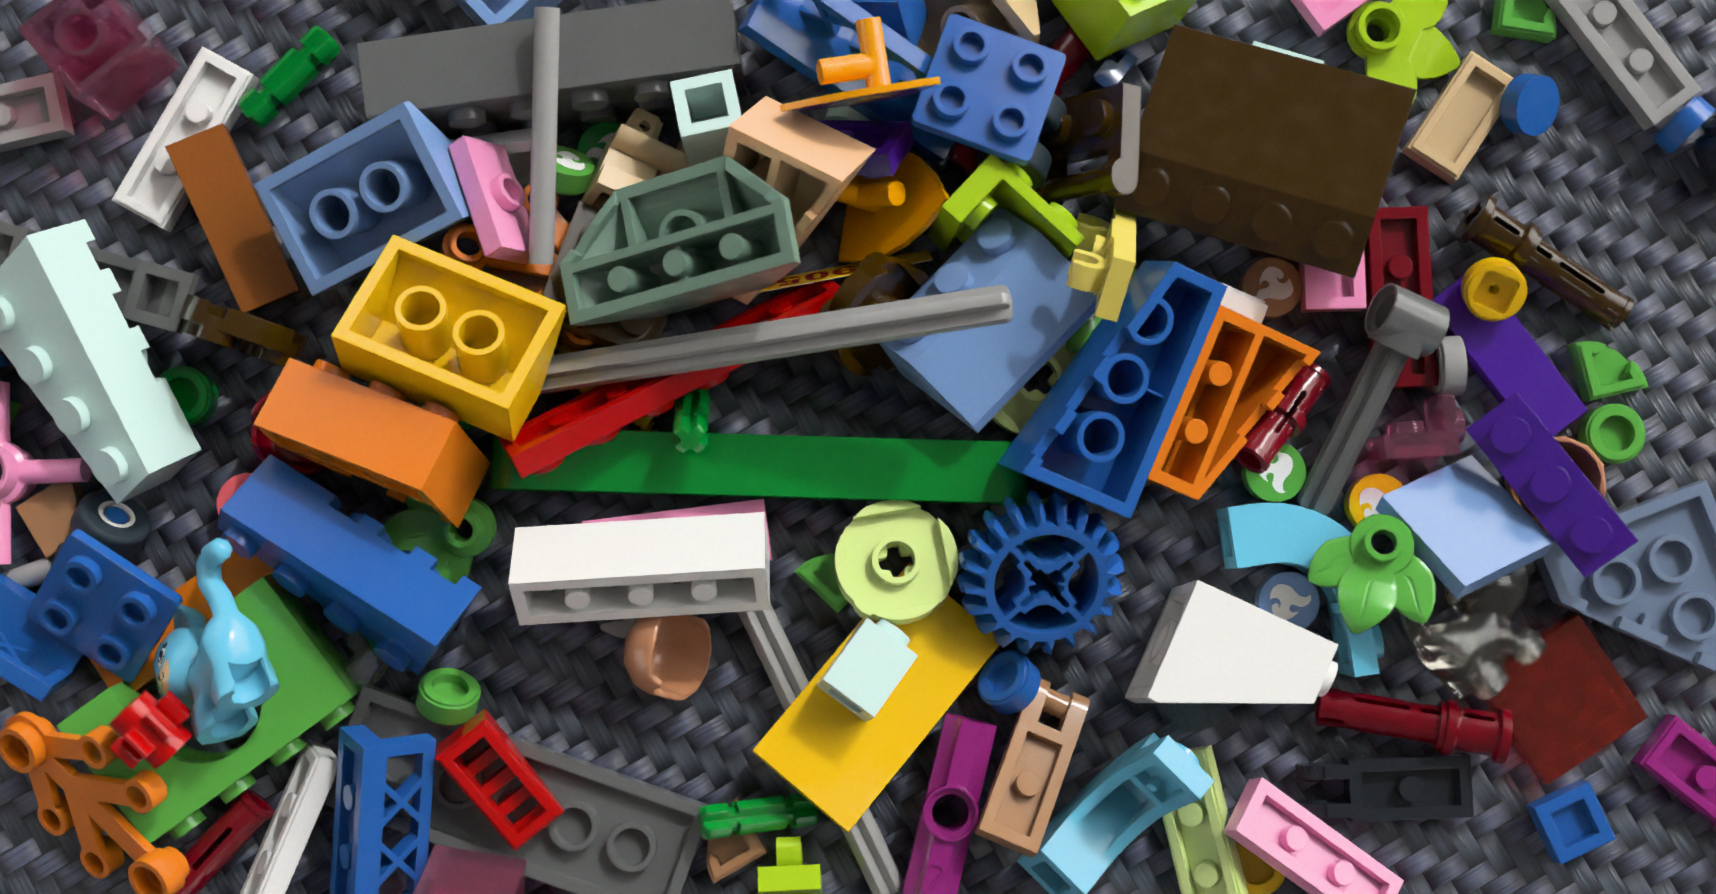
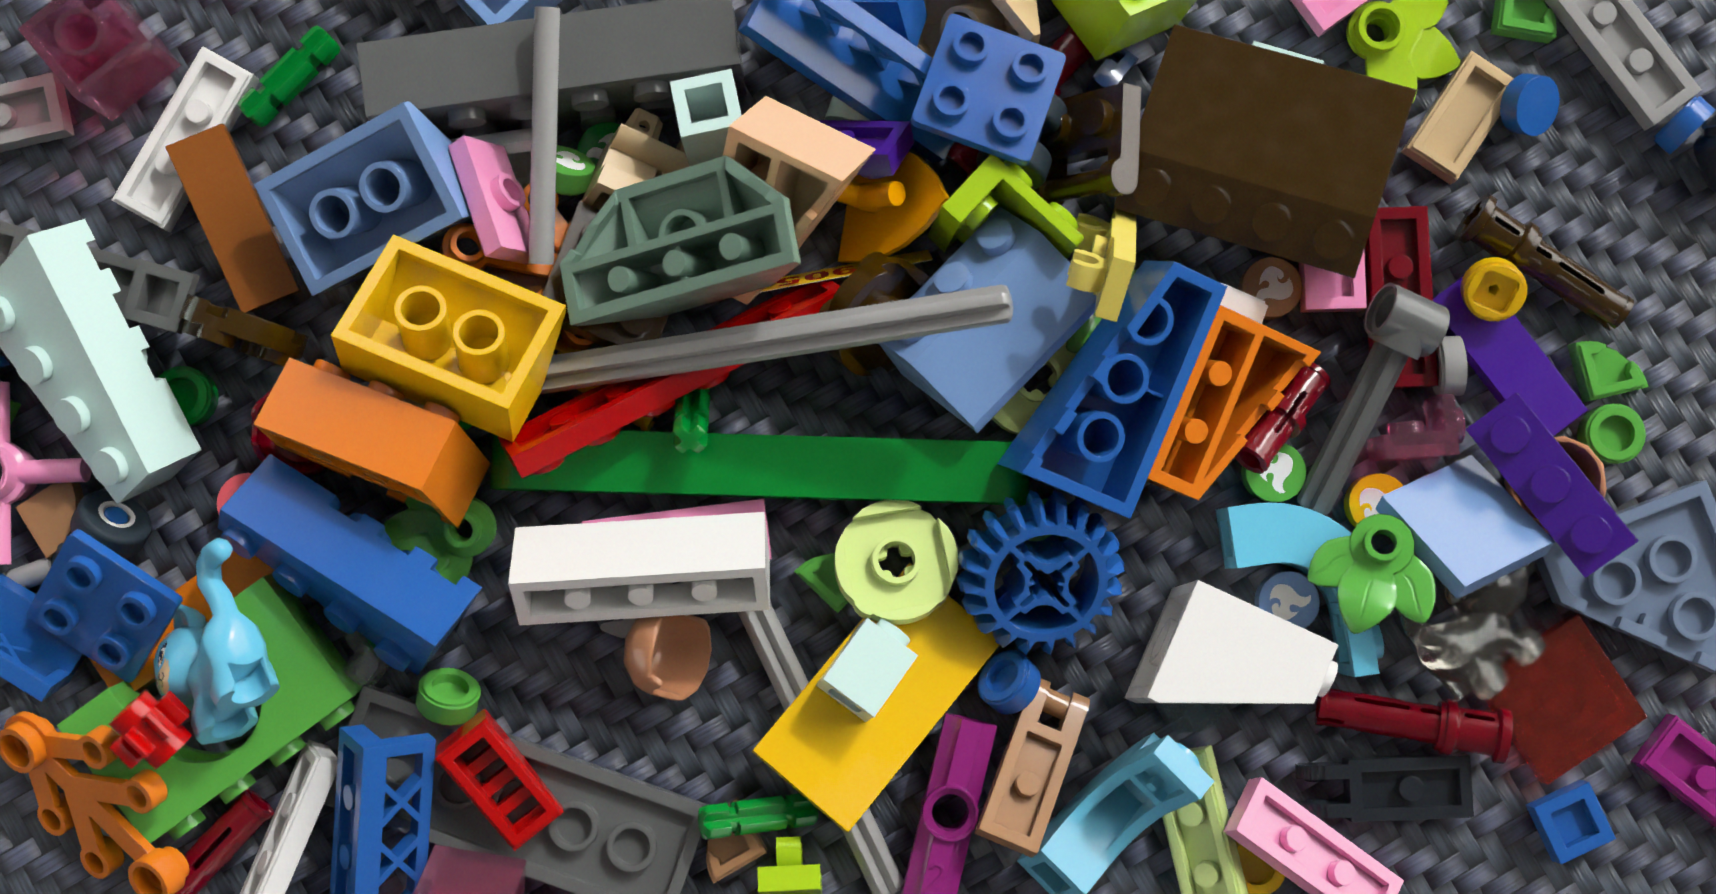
light orange shield [780,17,941,112] -> none

